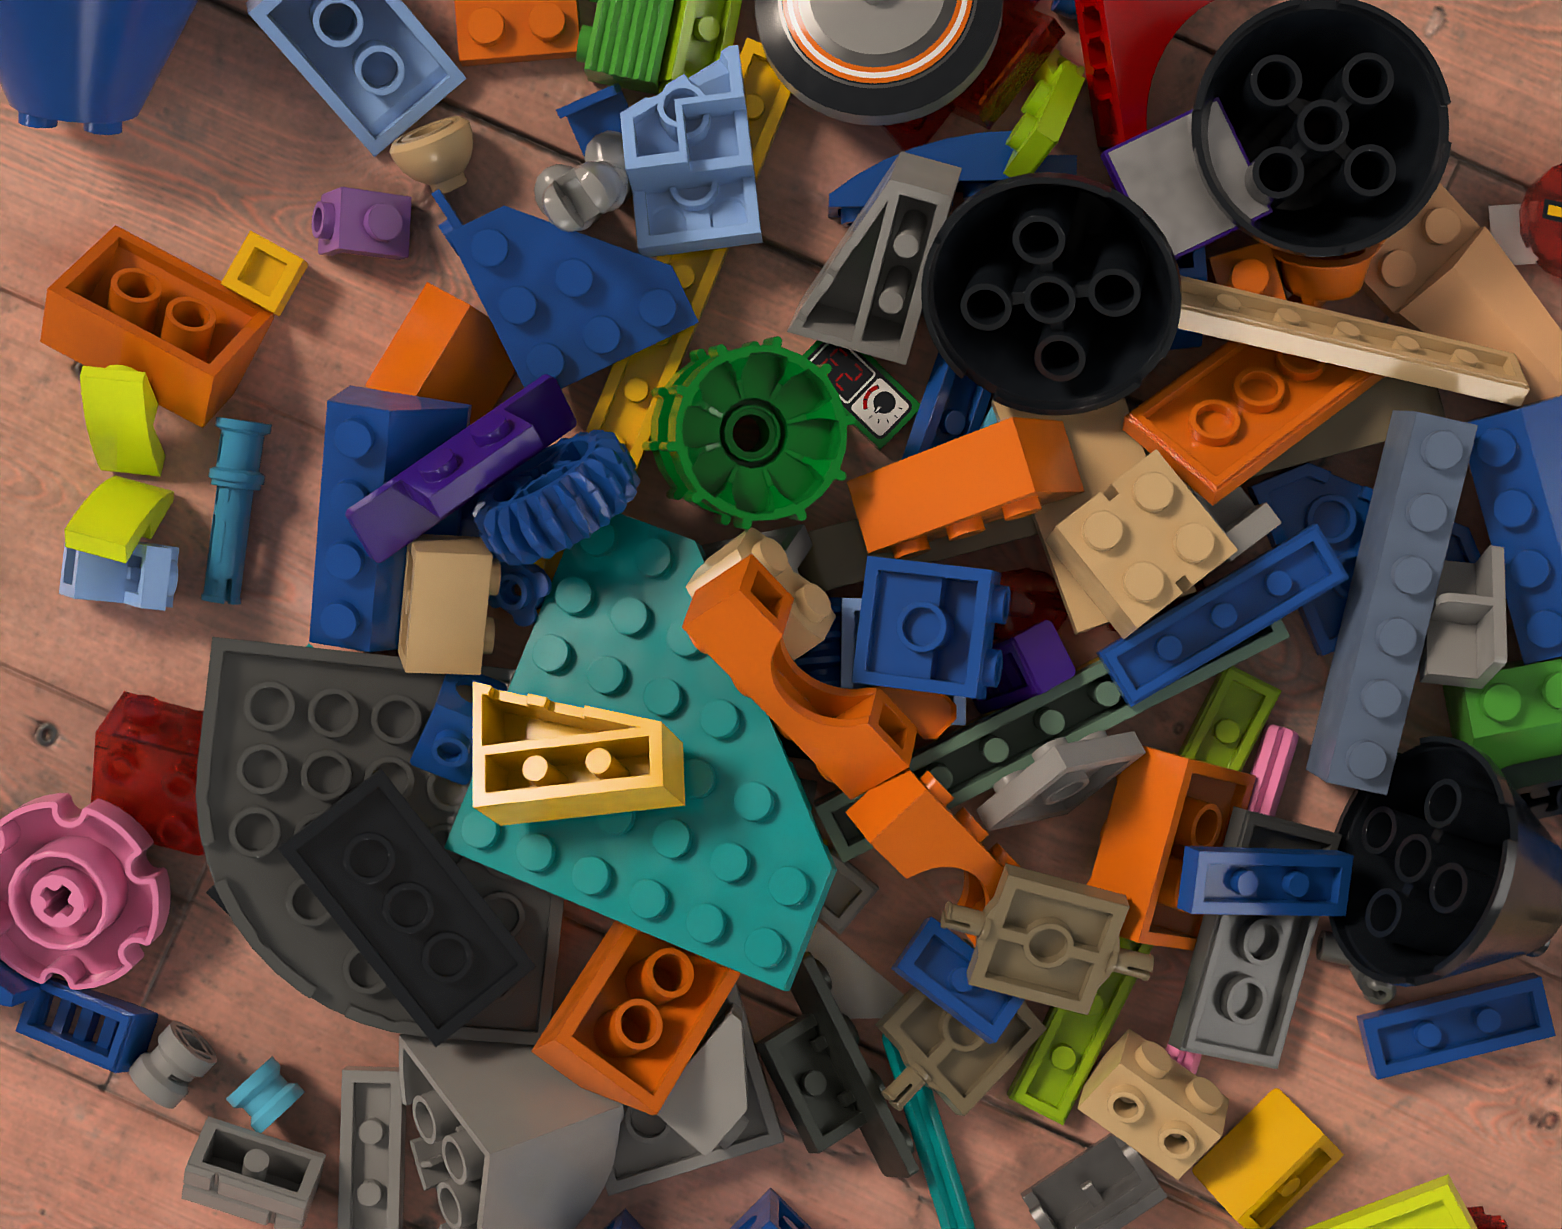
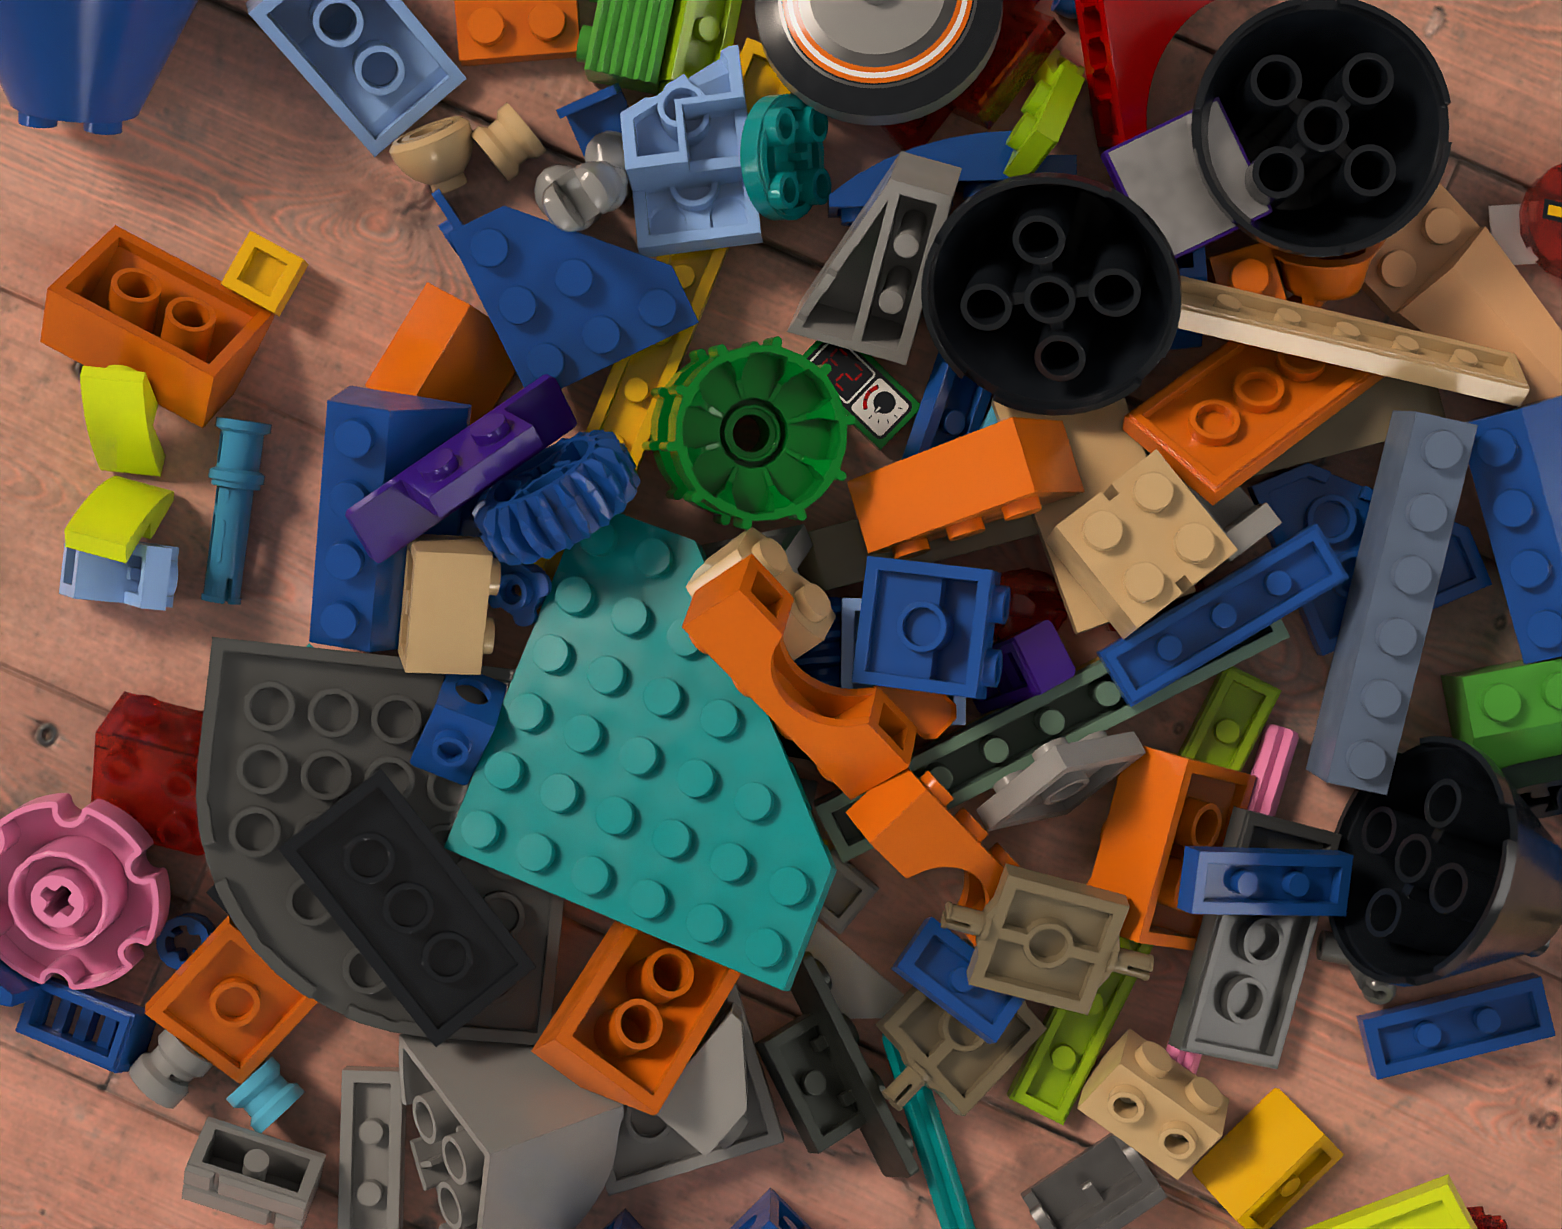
medium lavender bracket [312,187,412,260] -> none
yellow wedge [473,682,685,826] -> none
light grey panel [1419,545,1507,689] -> none
none -> orange plate [145,915,318,1085]
none -> blue bush [156,912,216,970]
none -> tan wheel [471,103,546,182]
none -> teal tile [740,94,832,221]

